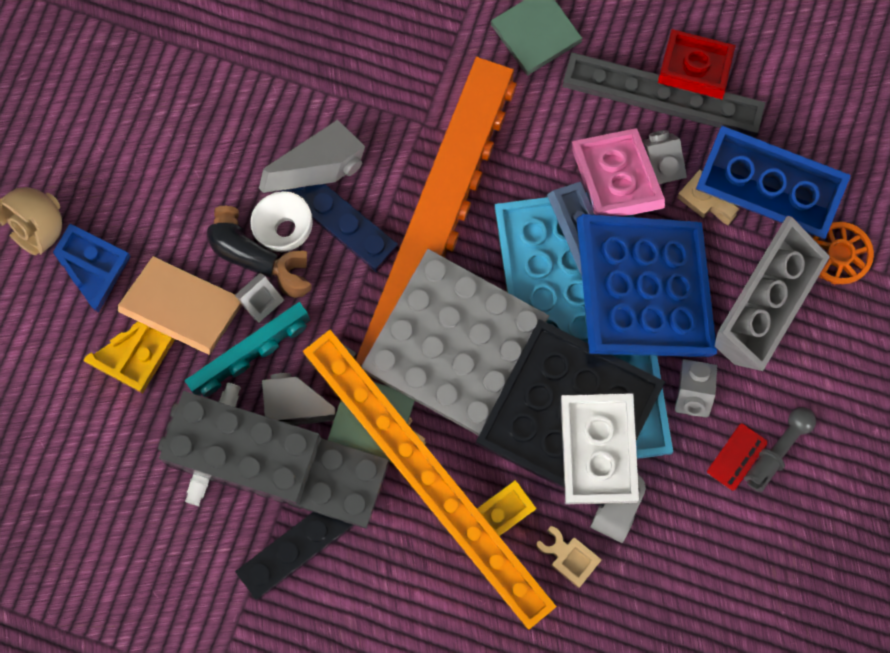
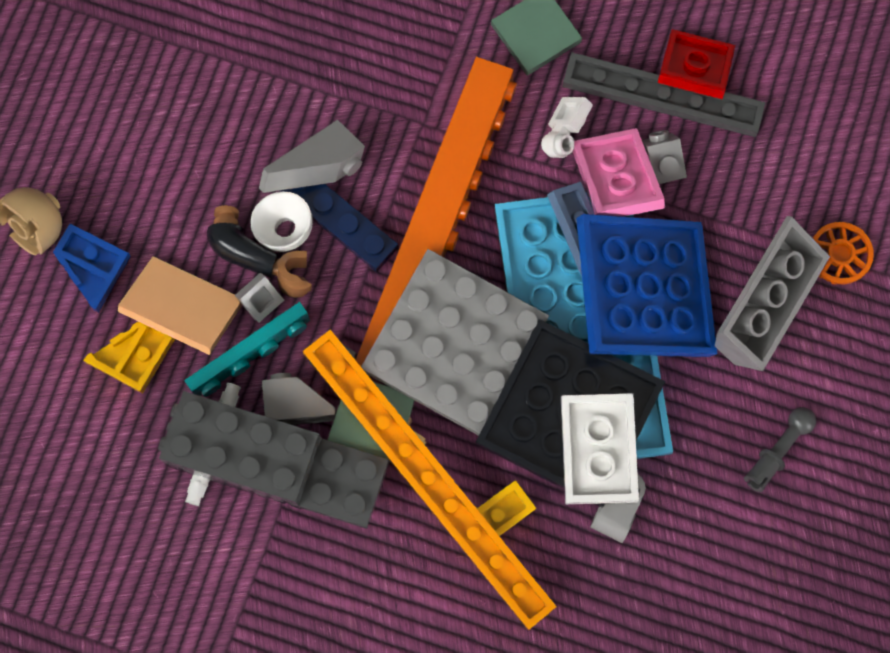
black plate [235,512,356,601] -> none
tan plate [536,526,602,588] -> none
light grey bracket [675,359,717,418] -> none
tan plate [677,170,739,226] -> none
blue slope [696,125,851,240] -> none
red sticker [707,424,767,491] -> none
none -> white plate [541,97,593,158]

